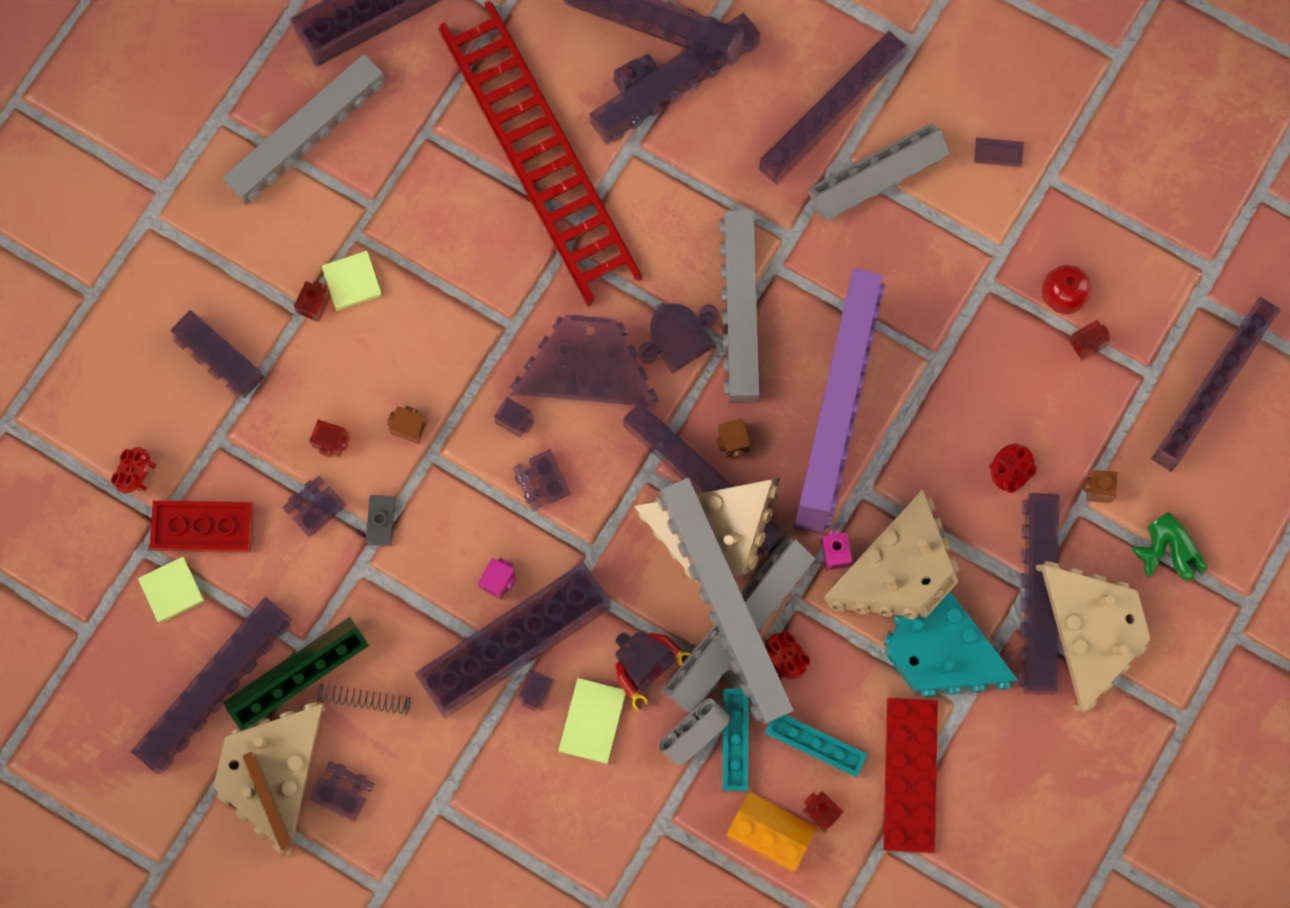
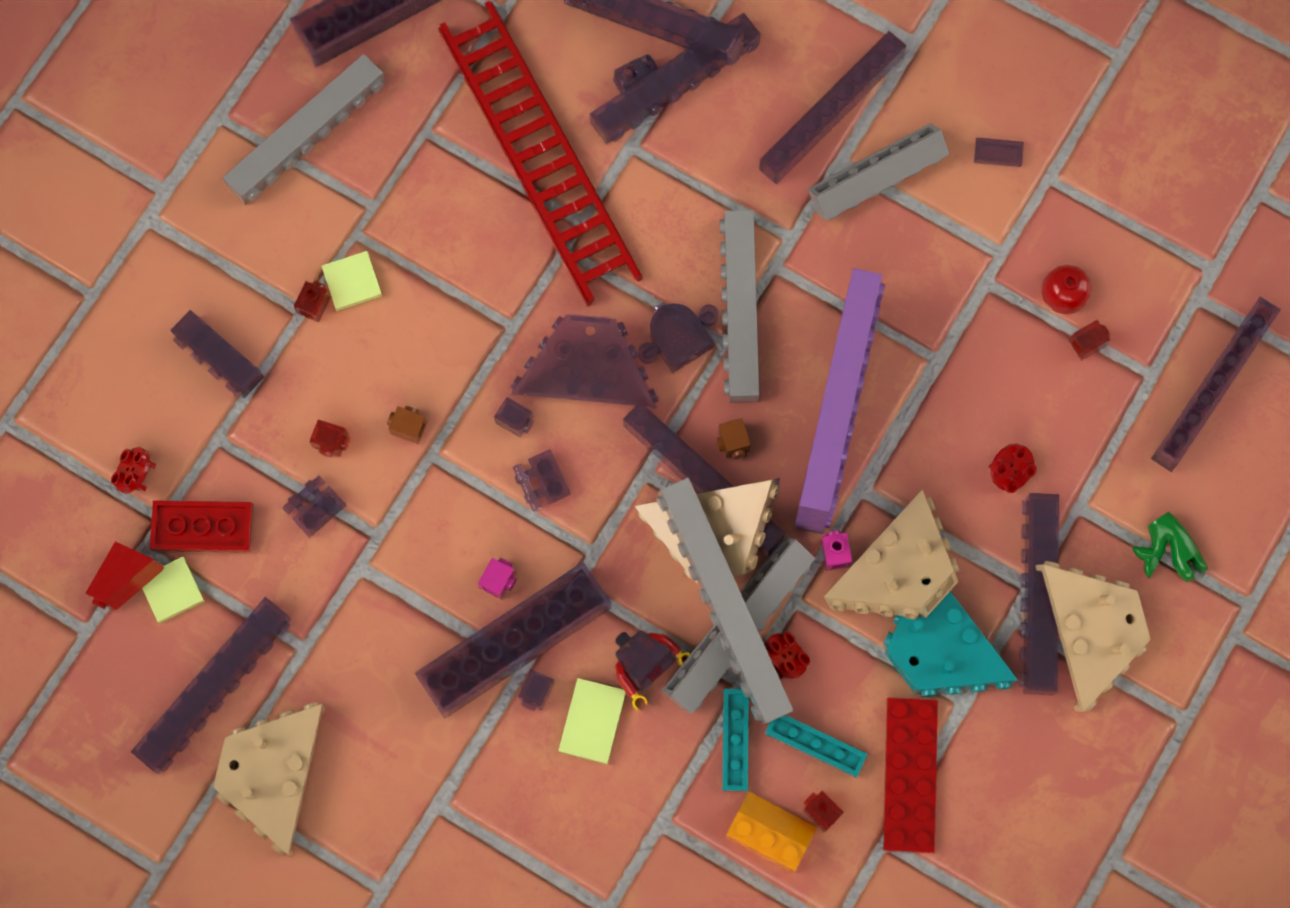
dark green brick [223,617,369,732] -> none
dark orange tile [243,751,294,852] -> none
plate [309,761,375,822] -> none
dark grey piece [317,683,410,715] -> none
dark grey plate [365,495,395,546] -> none
light grey beam [659,699,730,766] -> none
dark orange brick [1083,470,1117,503] -> none
none -> red slope [85,541,164,610]

